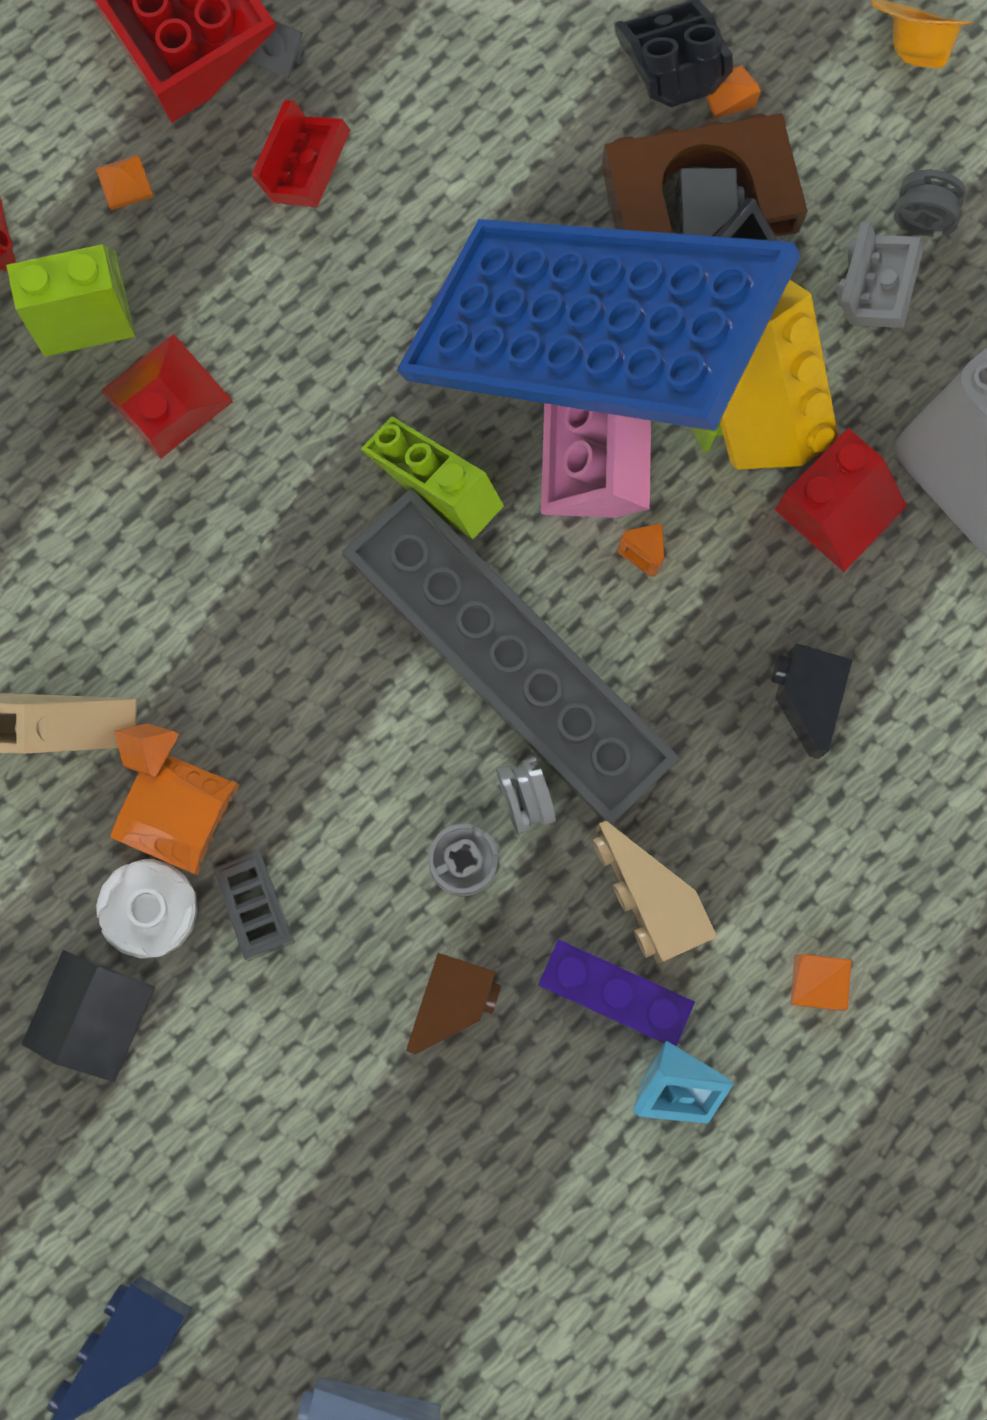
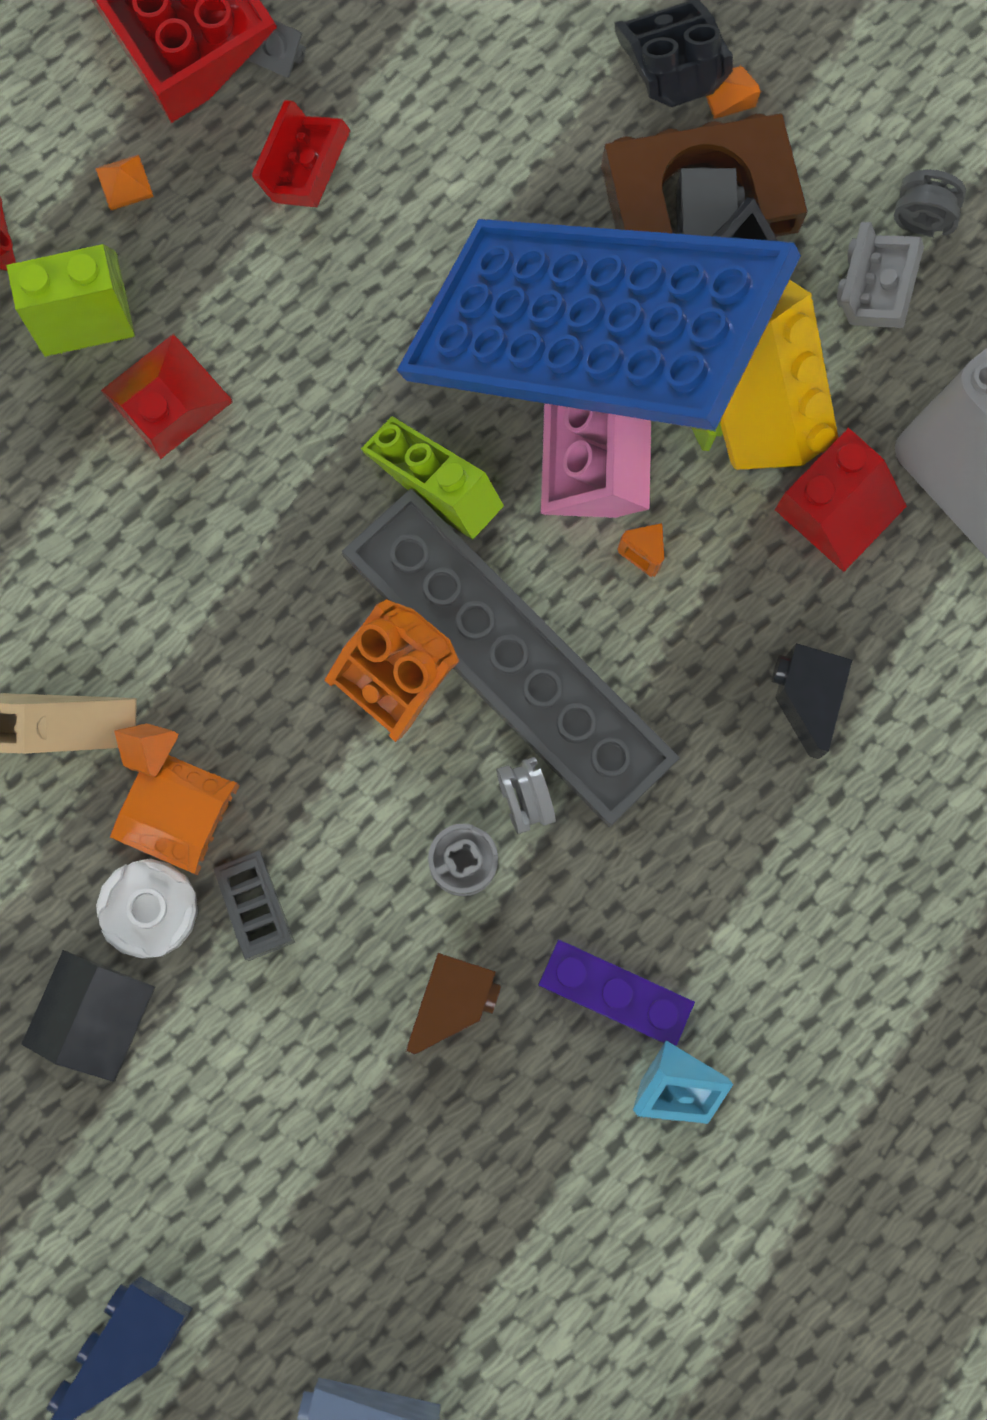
tan slope [592,821,717,964] -> none
orange slope [790,954,852,1011] -> none
light orange piece [870,0,973,68] -> none
none -> orange slope [324,599,459,742]

